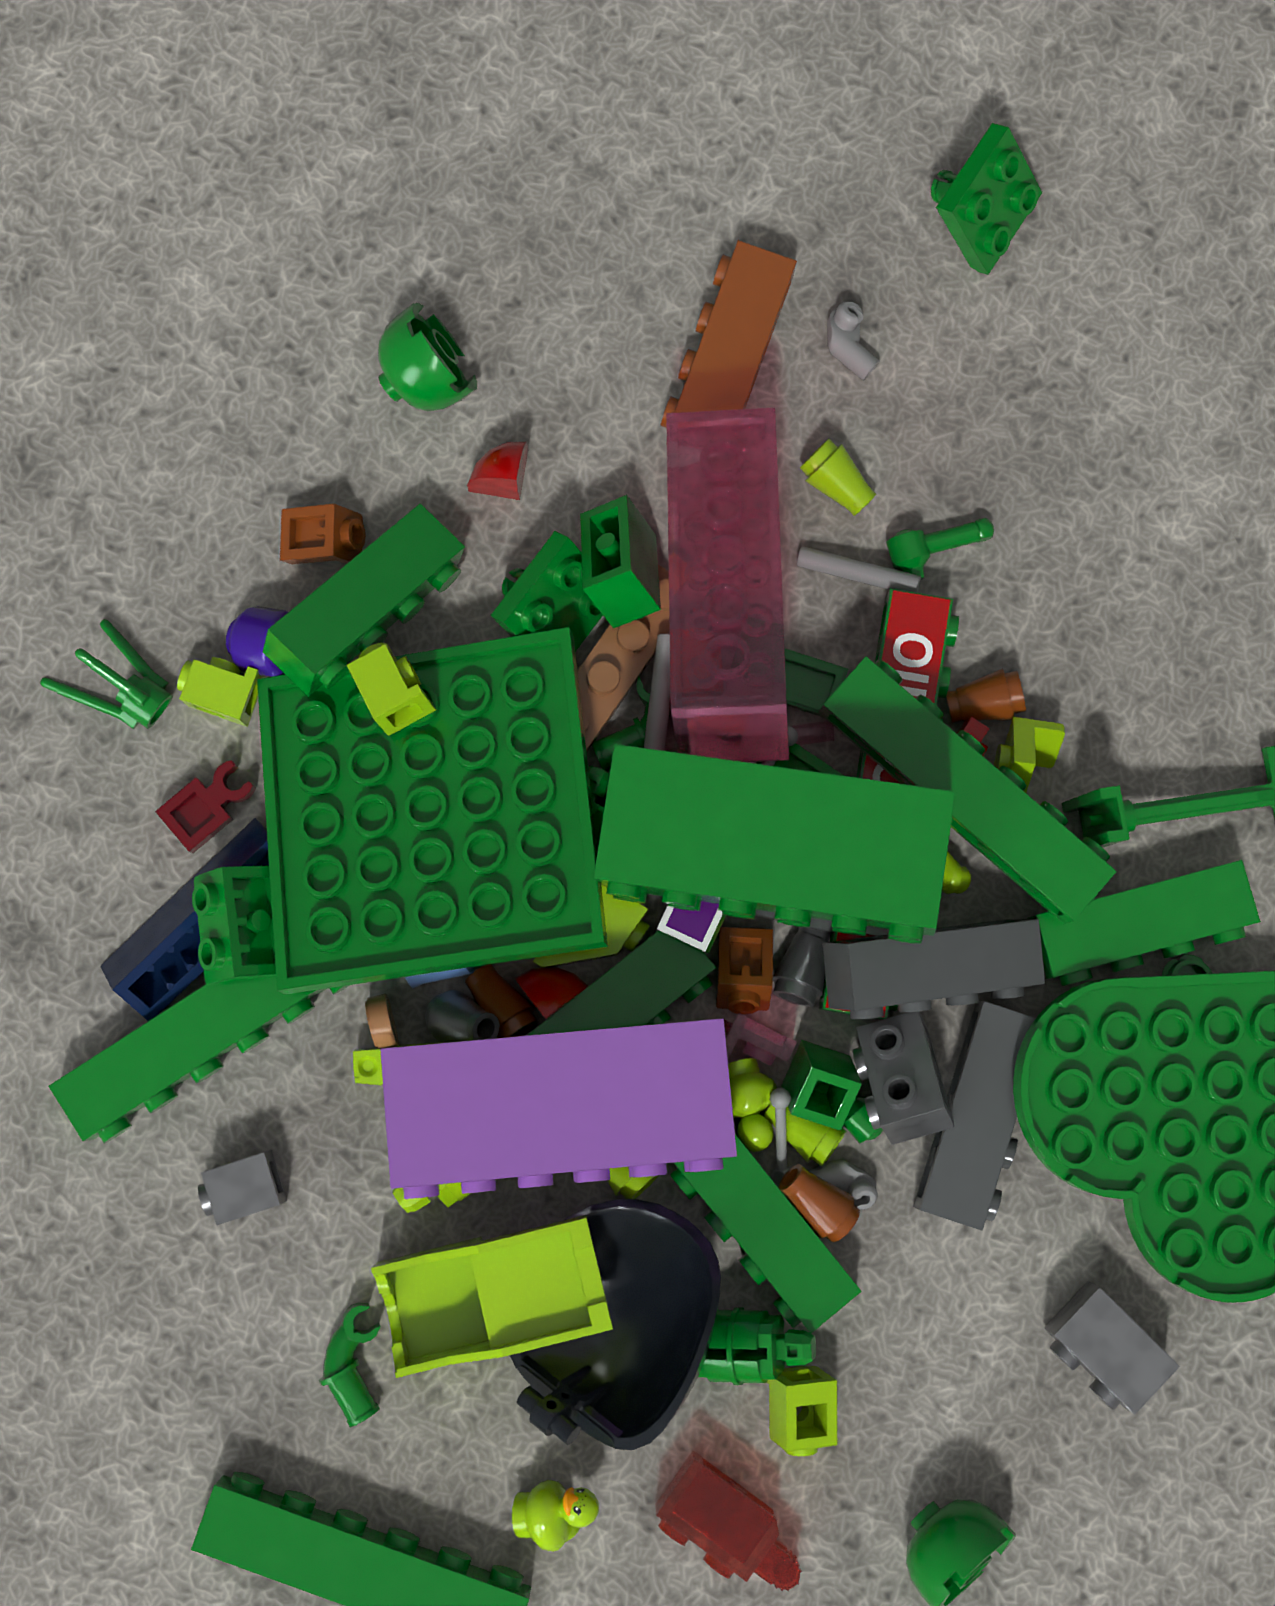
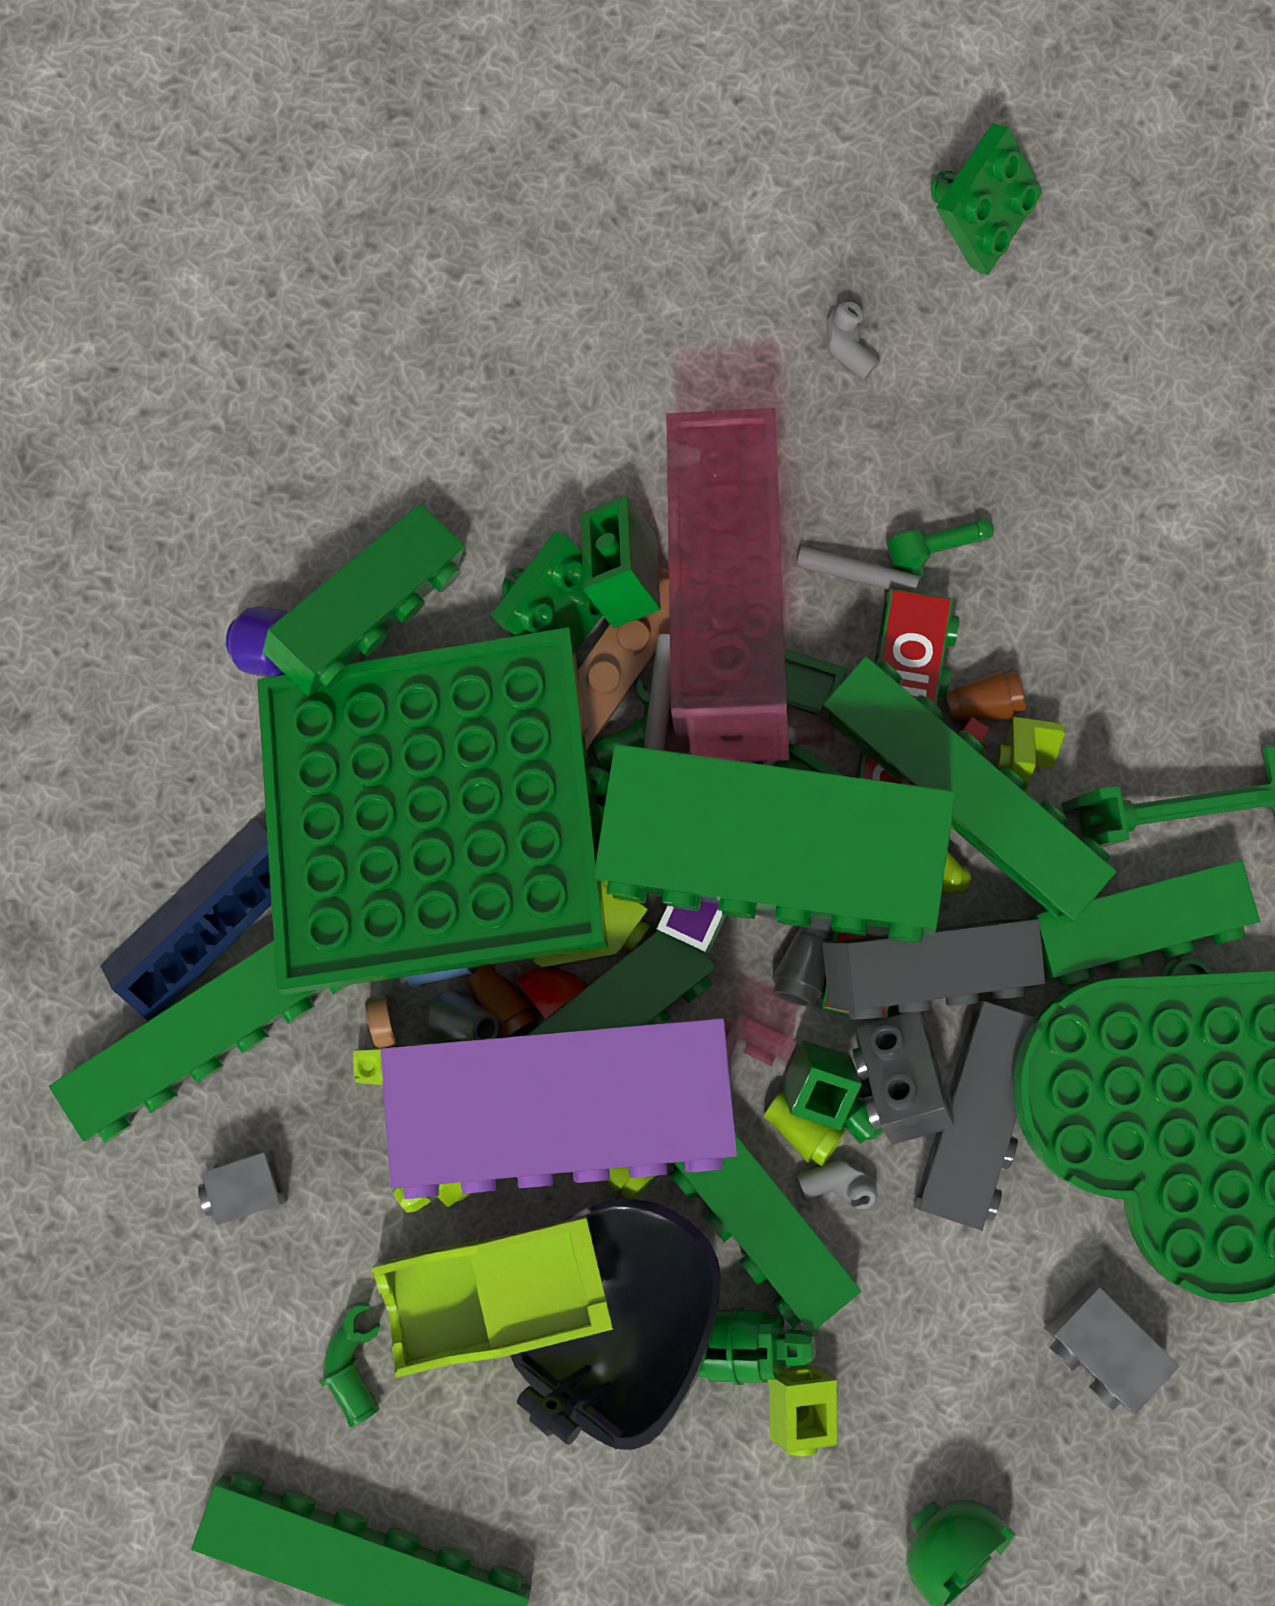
green plant [40,619,173,729] -> none
dark red plate [155,760,256,854] -> none
lime brick [177,657,265,727] -> none
green bracket [192,866,276,984] -> none
dark orange bracket [280,503,366,565] -> none
lime brick [347,643,436,736] -> none
green cylinder [378,303,477,411] -> none
red brick [467,441,529,500] -> none
lime animal [512,1480,599,1552] -> none
clear red hinge [655,1451,802,1591] -> none
dark orange brick [661,240,797,465] -> none
dark orange bracket [716,927,773,1014] -> none
lime animal [728,1058,777,1152] -> none
light grey hinge [770,1088,791,1188] -> none
dark orange cone [779,1164,860,1242] -> none
lime cone [799,438,876,516] -> none

